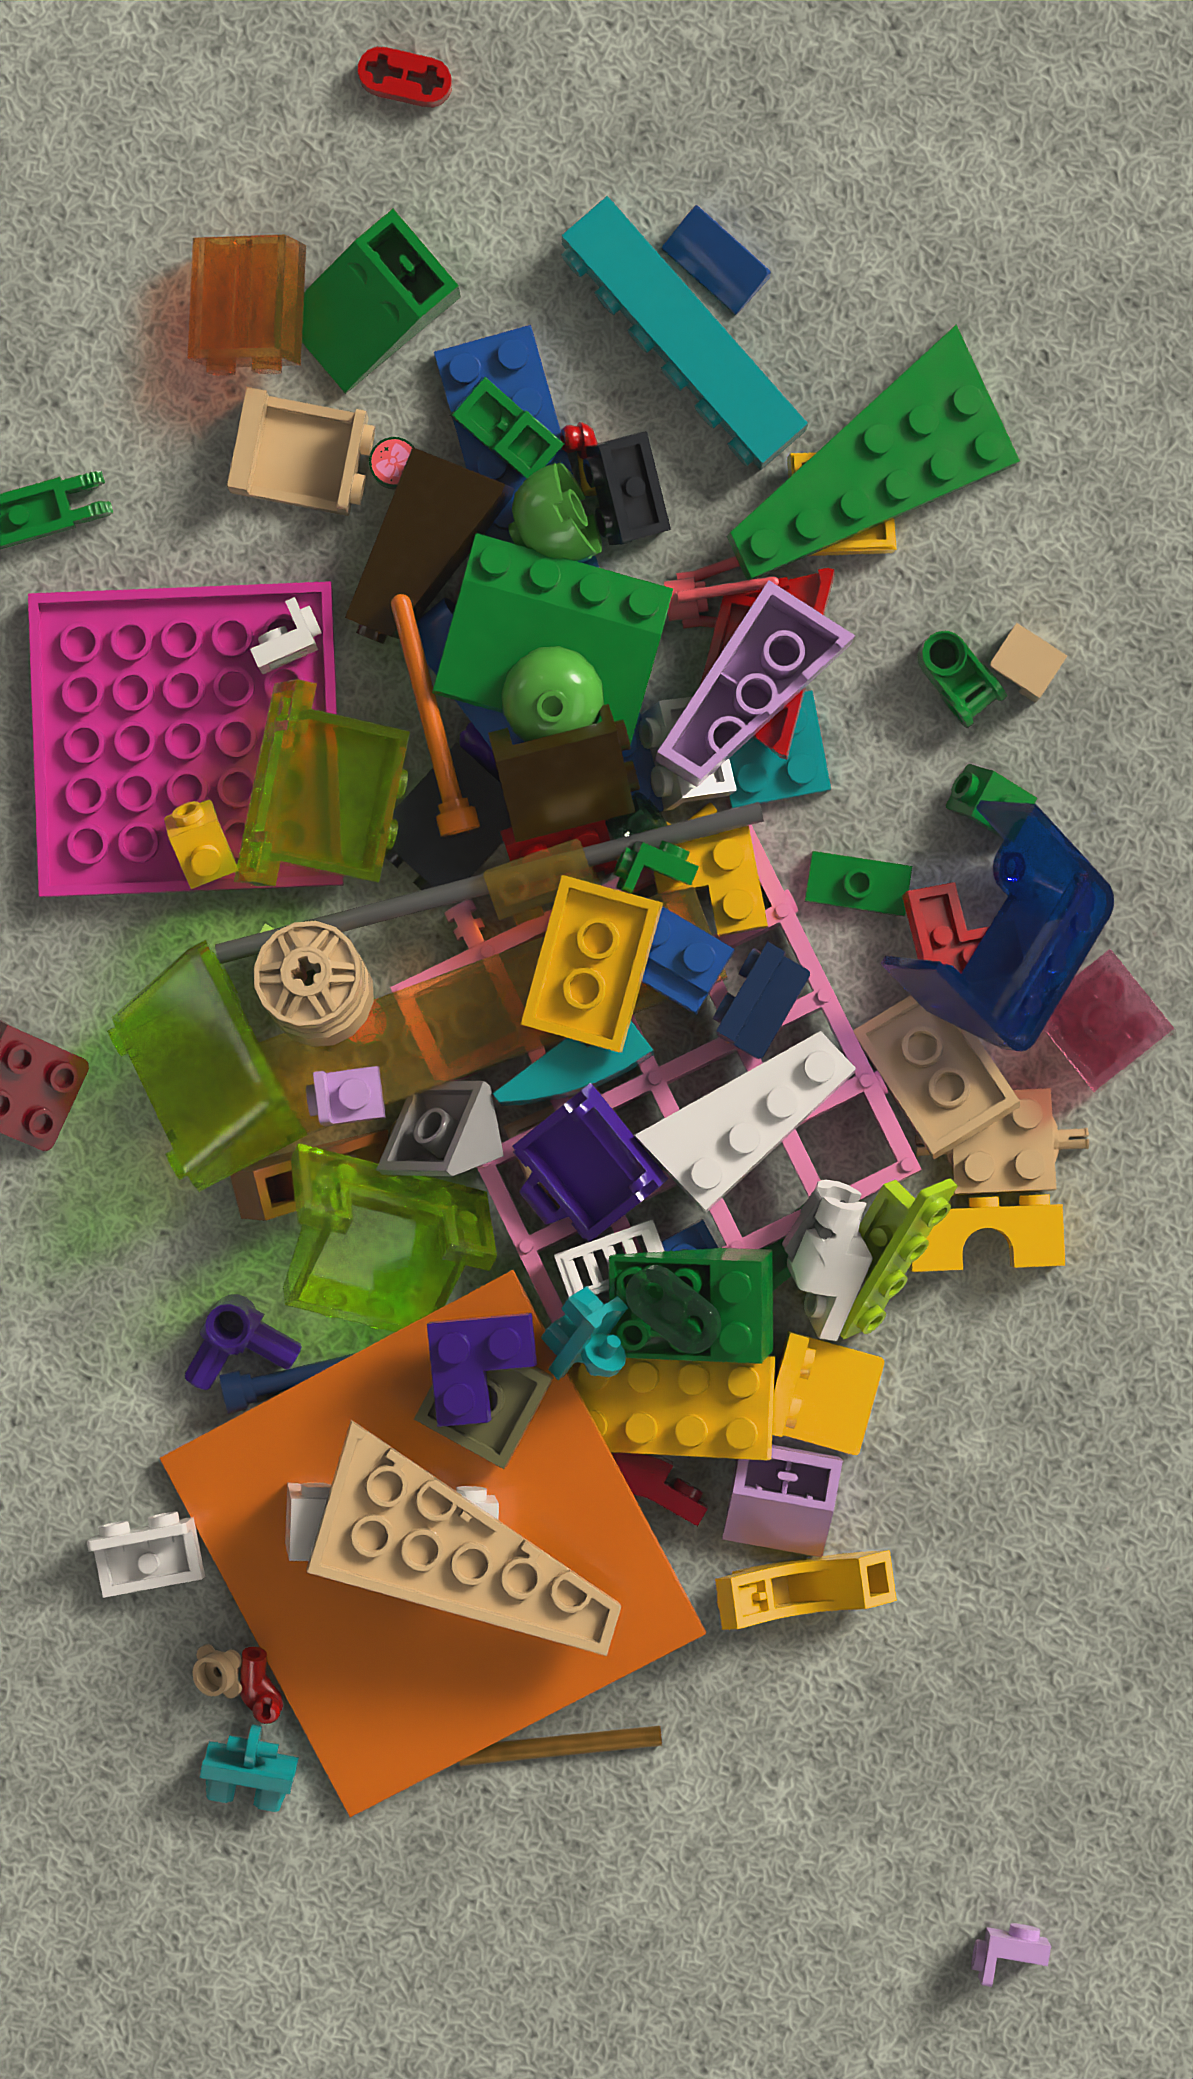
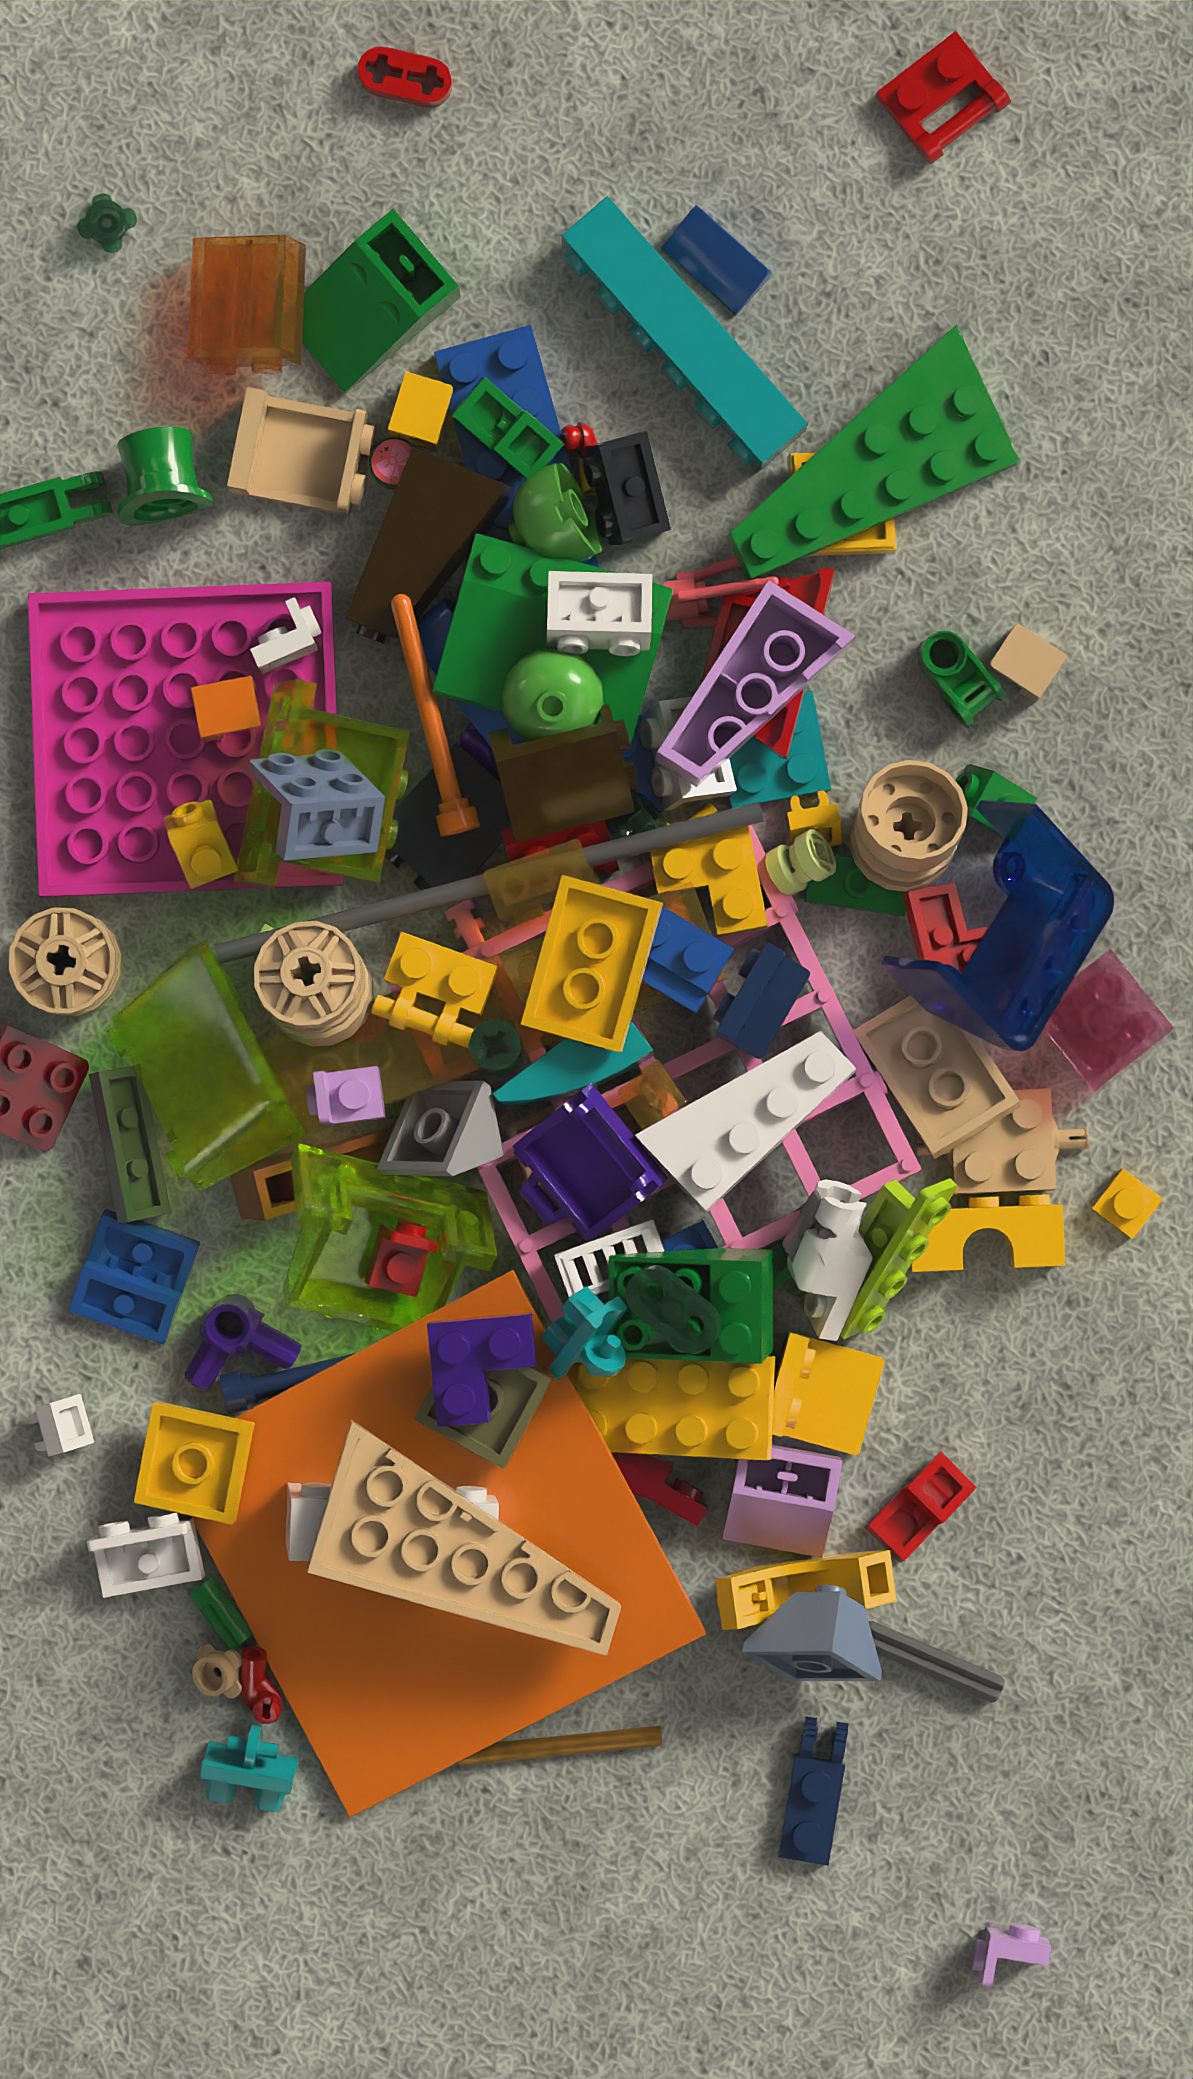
green bracket [613,840,699,893] -> none
none -> tan wheel [9,907,124,1016]
none -> white tile [27,1394,94,1457]
none -> blue slope [69,1209,201,1345]
none -> clear green plate [77,193,137,253]
none -> dark grey plate [89,1064,171,1224]
none -> green piece [117,426,214,526]
none -> yellow plate [133,1401,255,1525]
none -> green piece [188,1576,253,1650]
none -> orange panel [191,676,261,742]
none -> sand blue bracket [249,749,385,861]
none -> red bracket [364,1219,439,1297]
none -> yellow plate [371,931,499,1048]
none -> yellow panel [388,371,453,452]
none -> clear green wheel [469,1019,523,1074]
none -> white bracket [547,571,652,656]
none -> clear yellow bracket [618,1059,687,1130]
none -> sand blue slope [742,1585,882,1681]
none -> yellowish green wheel [765,829,836,896]
none -> dark blue hinge [778,1716,849,1866]
none -> yellow tile [787,790,842,847]
none -> tan wheel [849,760,968,892]
none -> red slope [864,1452,977,1563]
none -> dark grey axle [869,1621,1005,1703]
none -> red plate [875,31,1011,165]
none -> yellow plate [1091,1168,1163,1239]

